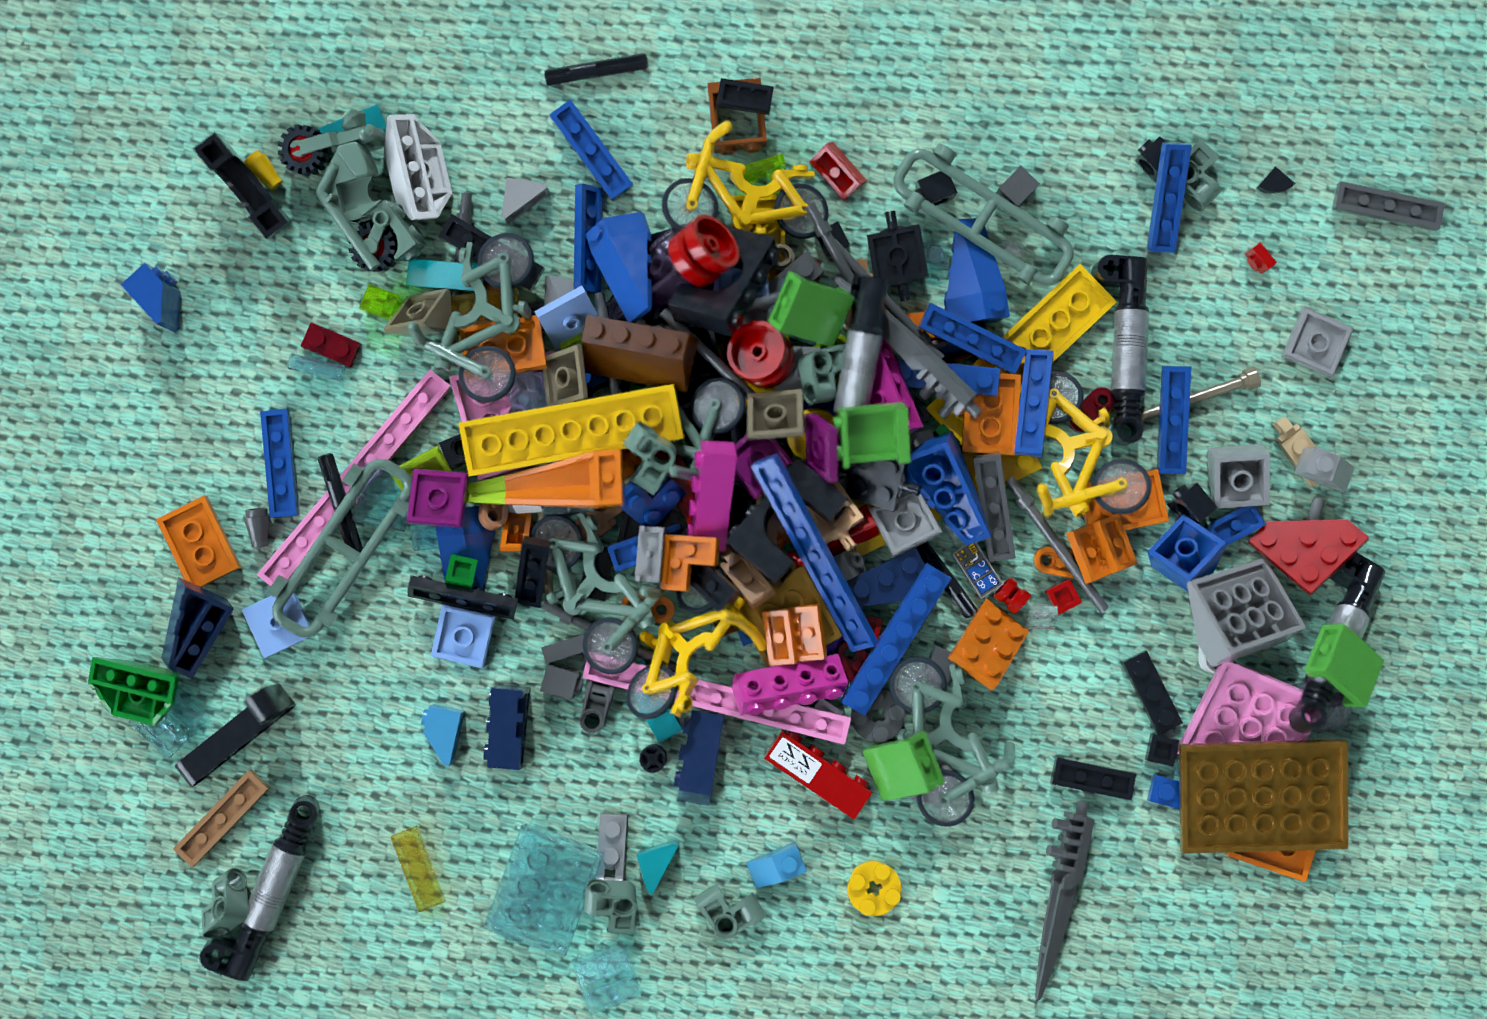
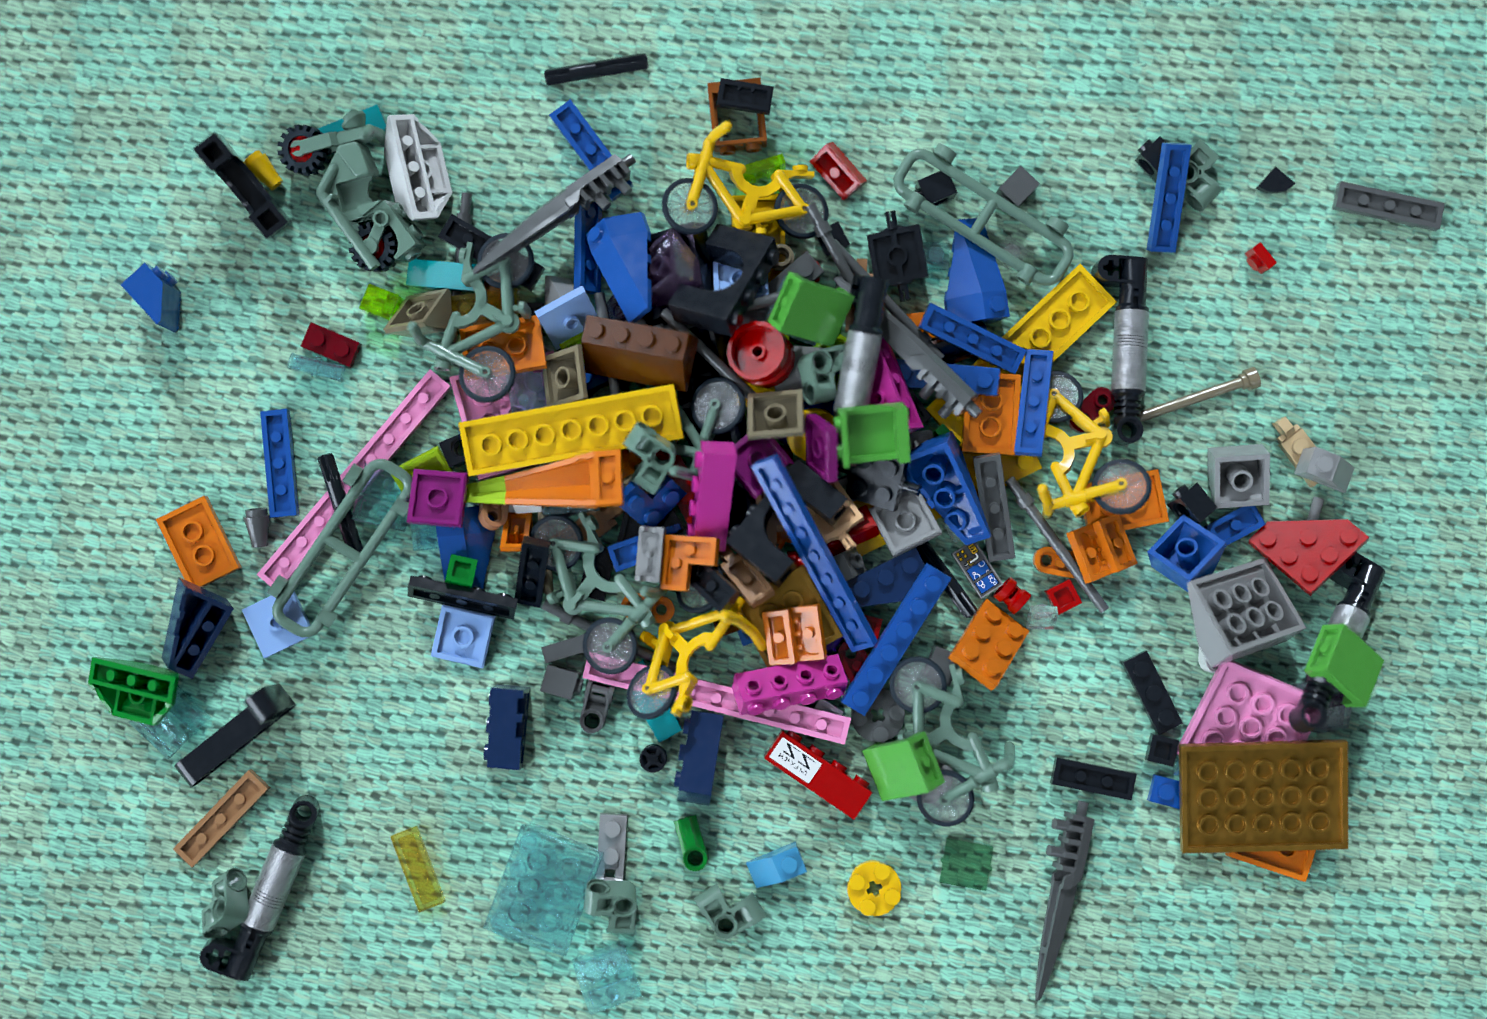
dark azure slope [421,704,465,766] -> none
light grey slope [501,178,550,225] -> none
teal slope [637,840,679,895] -> none
red wheel [668,214,739,287] -> none
blue plate [1157,366,1191,474] -> none
light grey plate [1281,307,1354,378] -> none
none -> dark grey piece [473,154,636,275]
none -> green piece [674,815,709,871]
none -> clear green piece [939,838,993,891]

